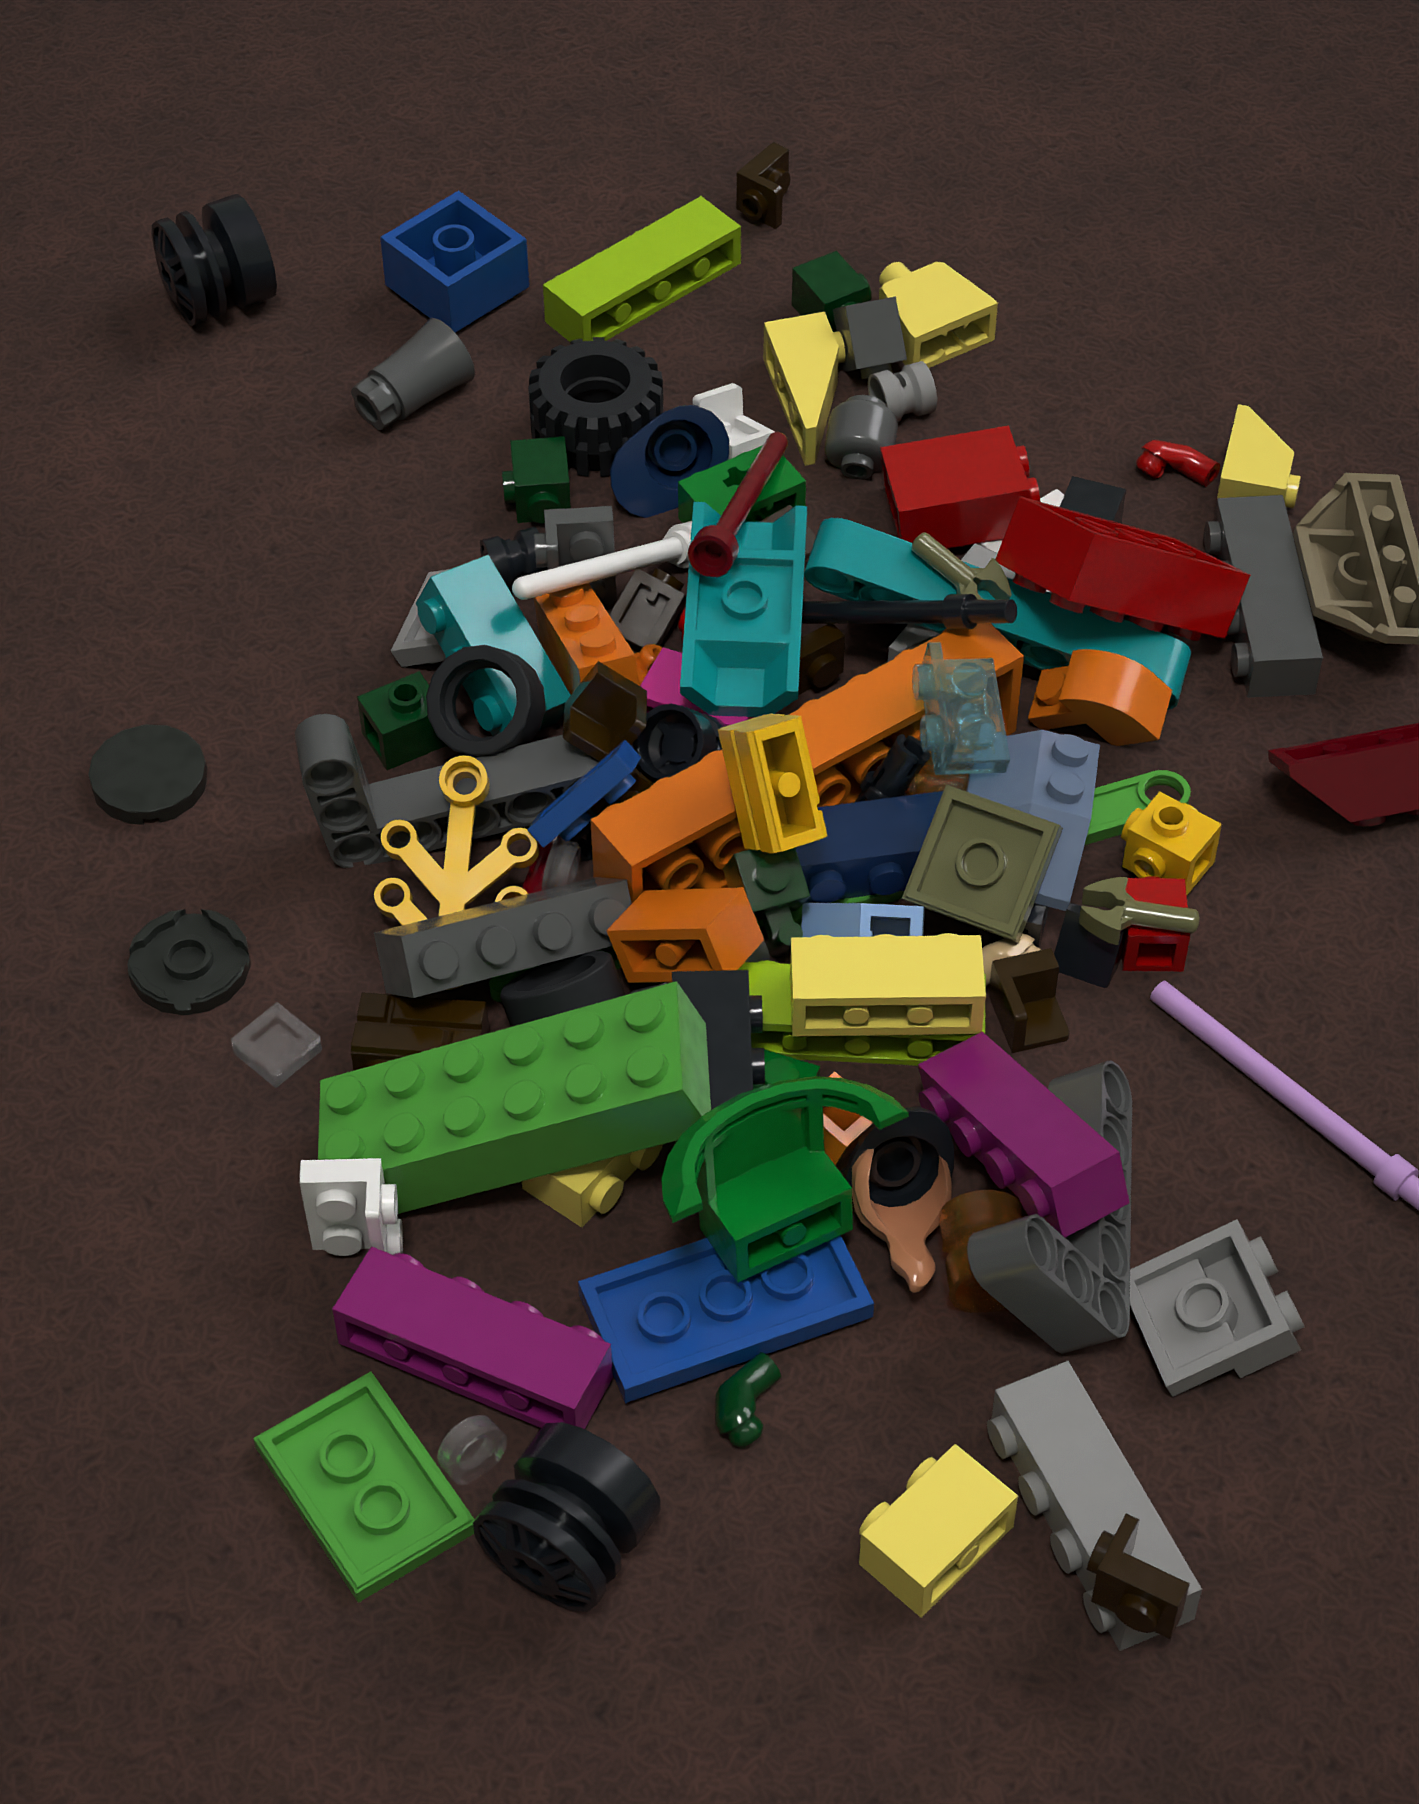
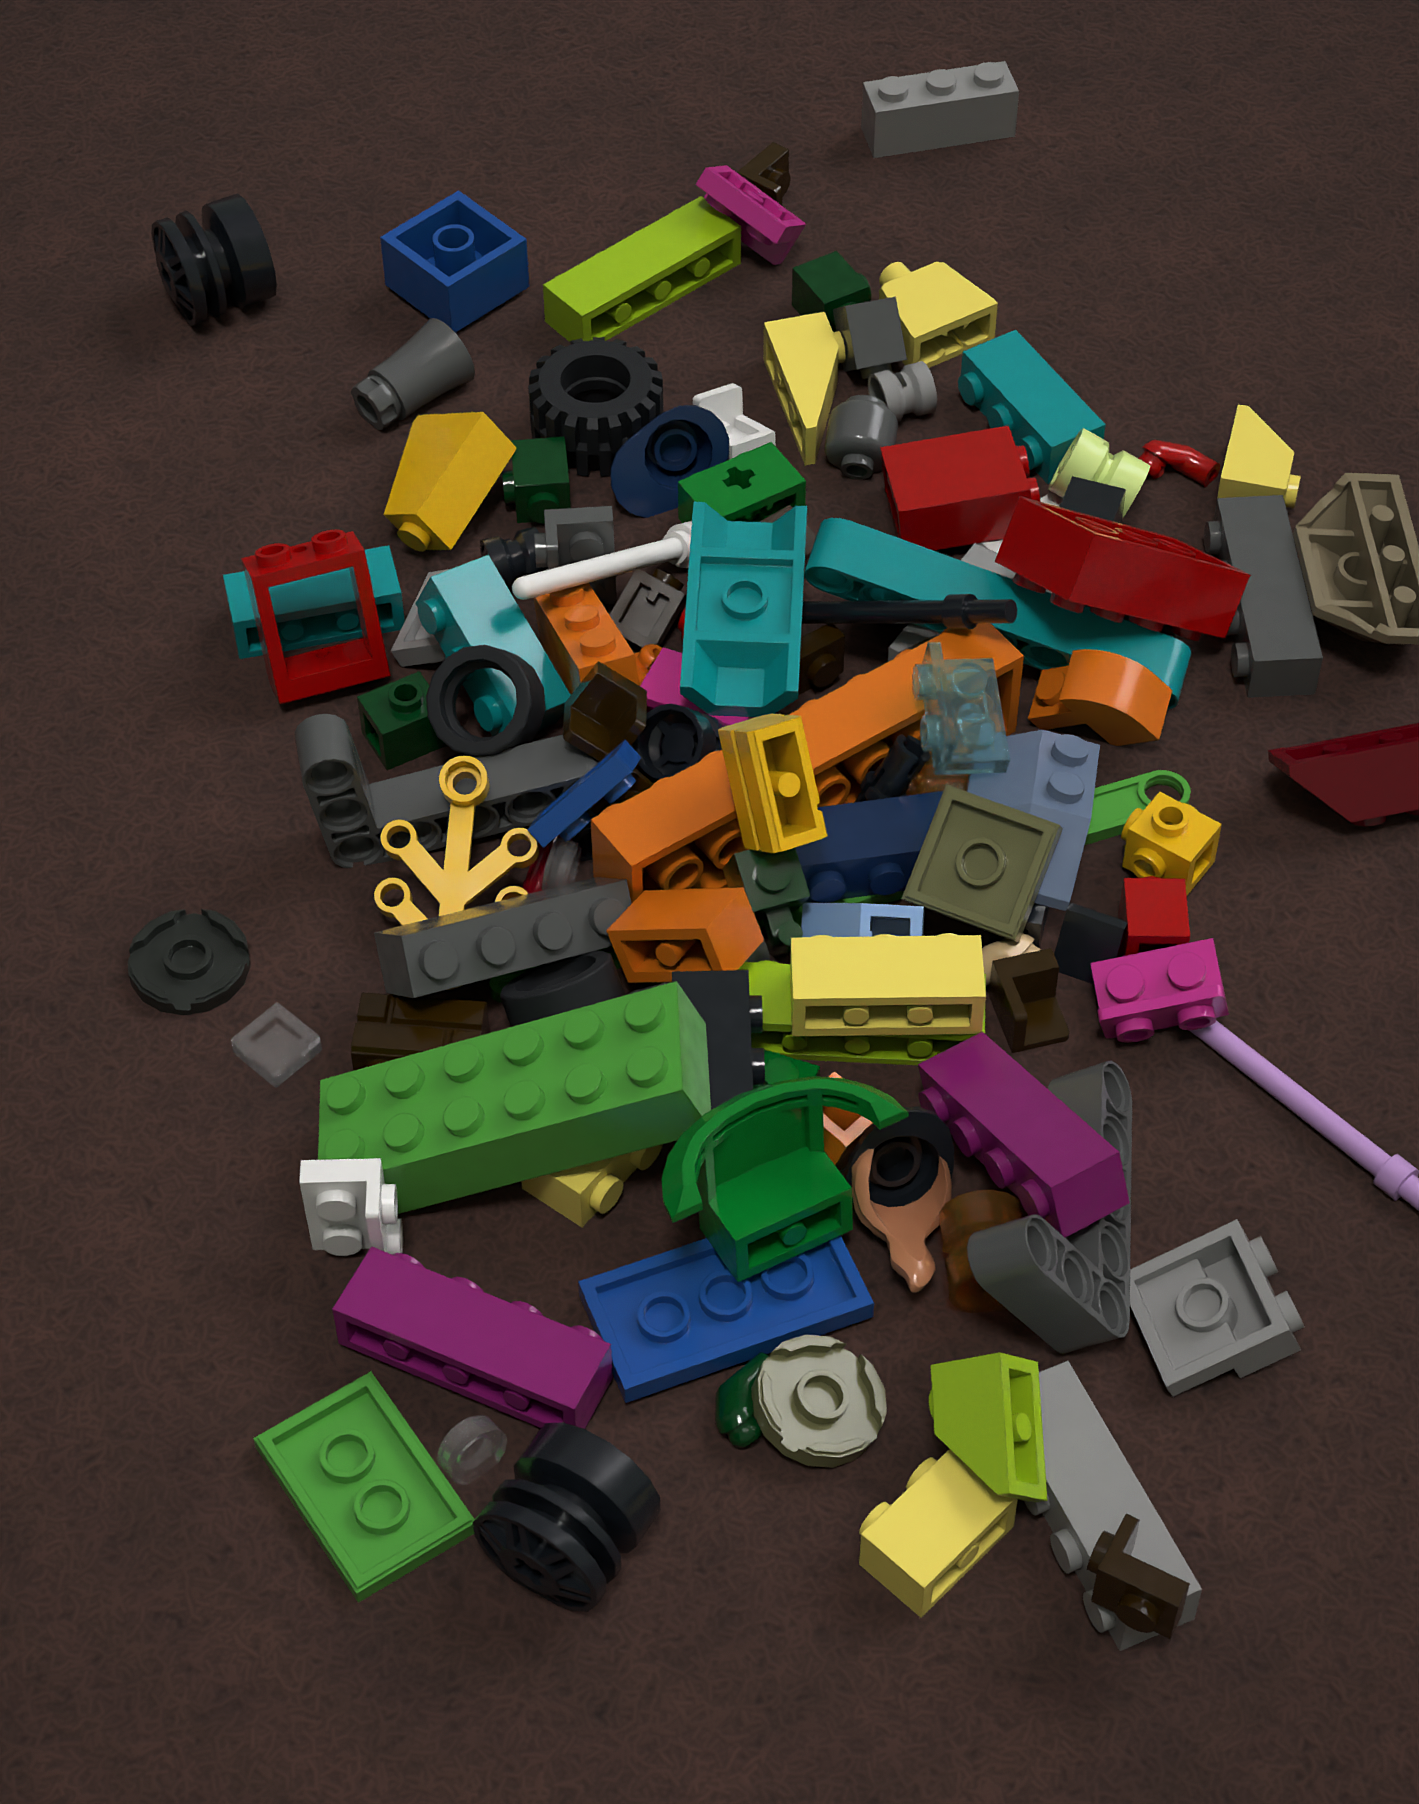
pearl dark grey tile [88,724,207,825] -> none
dark red piece [688,432,788,577] -> none
olive bar [911,532,1012,600] -> none
olive bar [1079,877,1200,945] -> none
none -> teal brick [223,545,405,659]
none -> red window [241,530,390,704]
none -> yellow slope [383,412,517,551]
none -> dark pink bracket [695,165,806,265]
none -> tile [751,1335,887,1468]
none -> light grey brick [861,61,1019,158]
none -> lime slope [929,1352,1048,1502]
none -> teal brick [958,330,1106,484]
none -> yellowish green wheel [1048,428,1151,519]
none -> dark pink bracket [1091,938,1229,1043]

